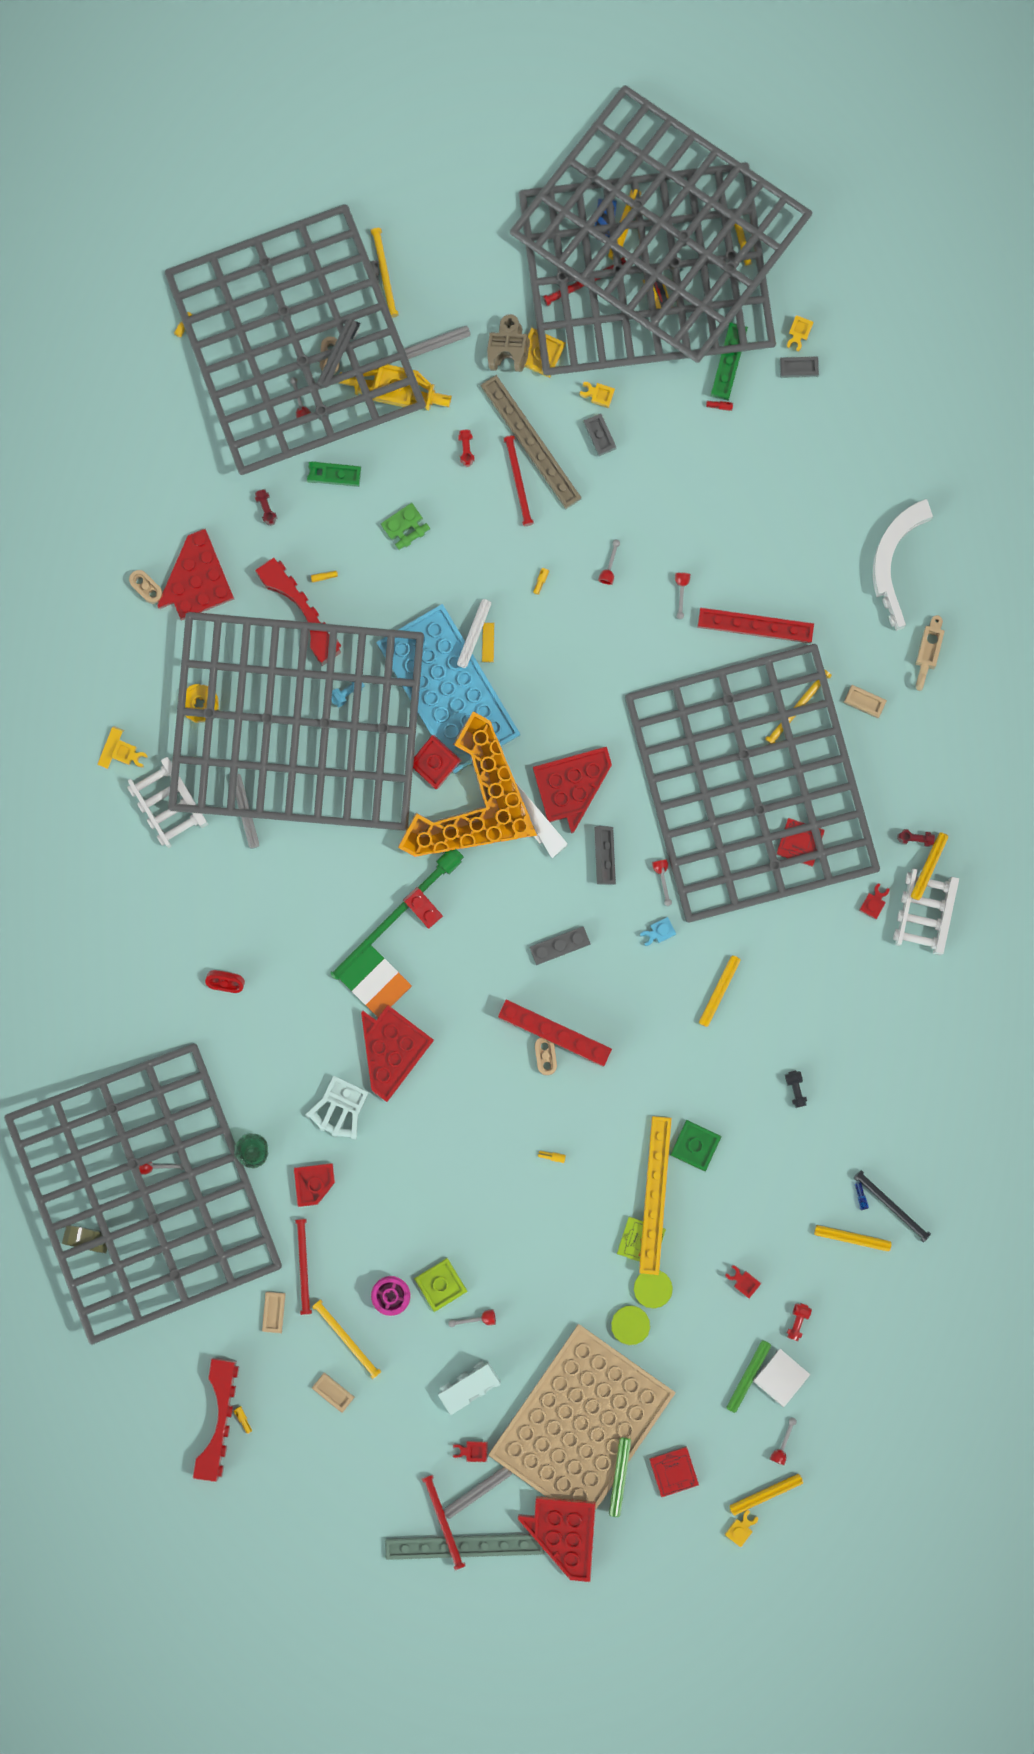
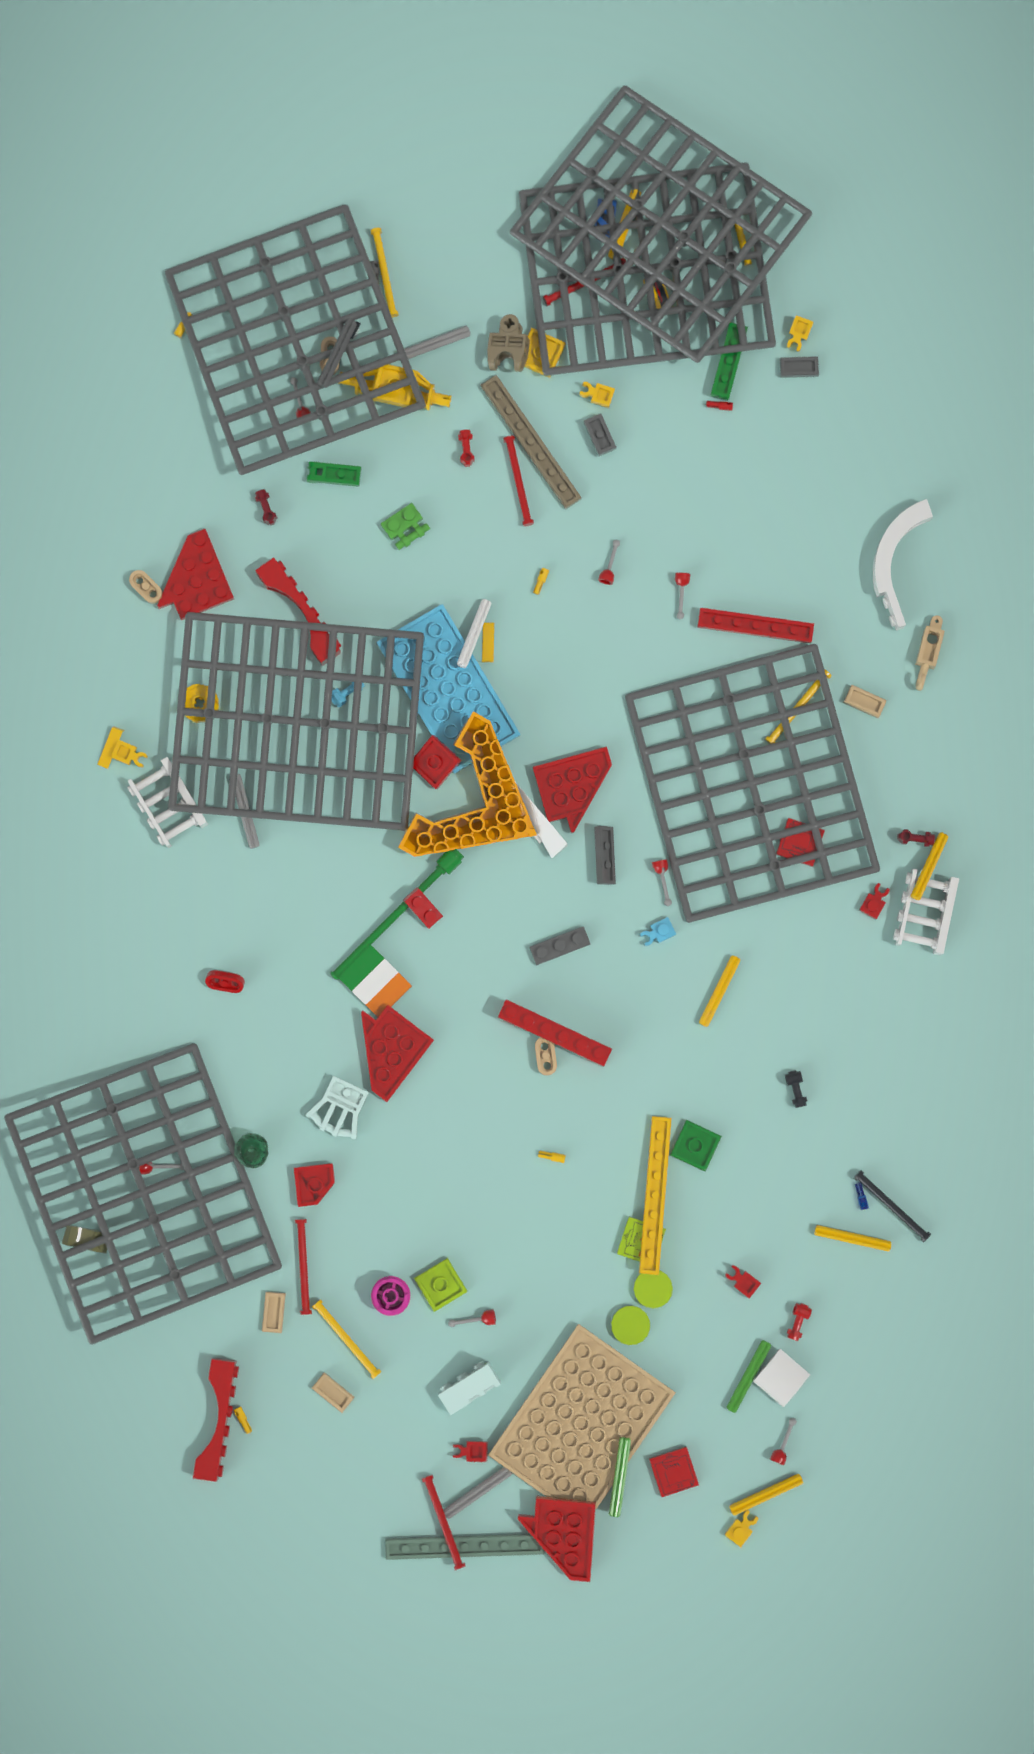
yellow pin [311,571,338,583] -> none

